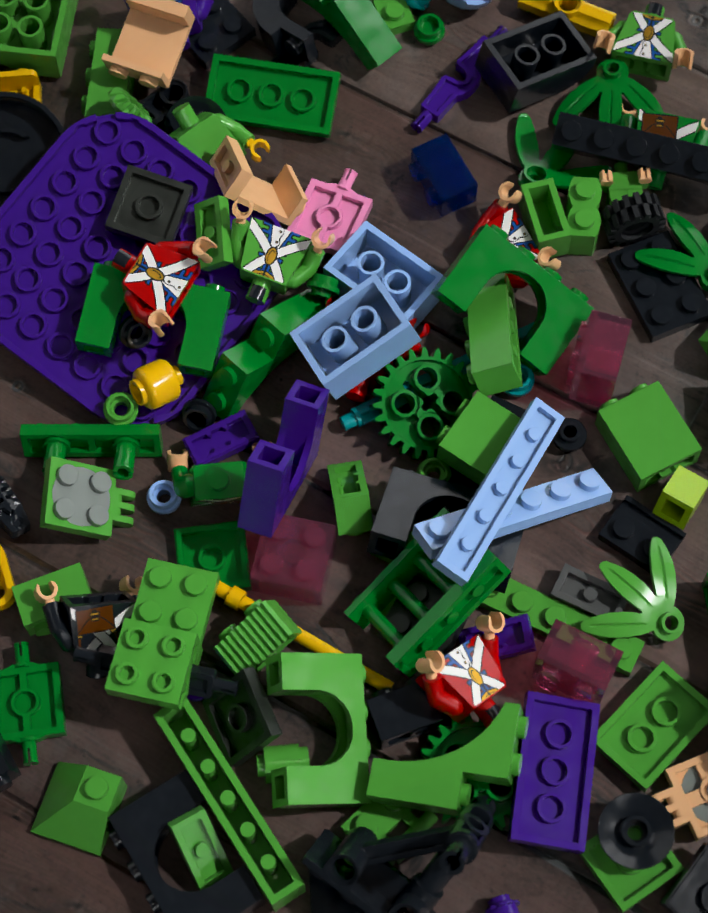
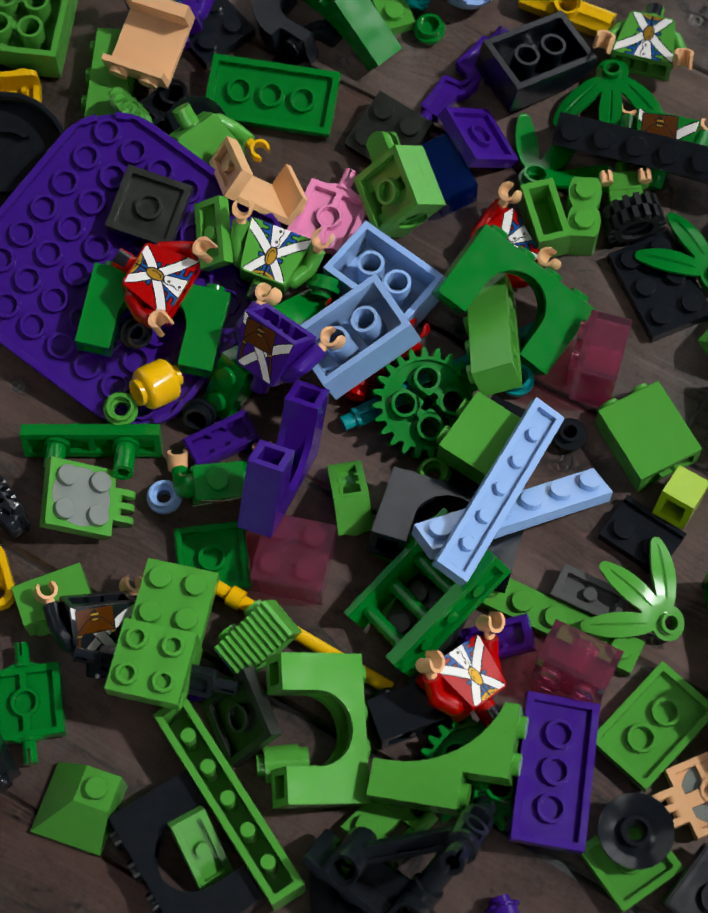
none -> torso [235,283,346,394]
none -> pearl dark grey plate [344,90,435,163]
none -> bright green brick [353,131,446,237]
none -> dark purple plate [438,107,519,168]

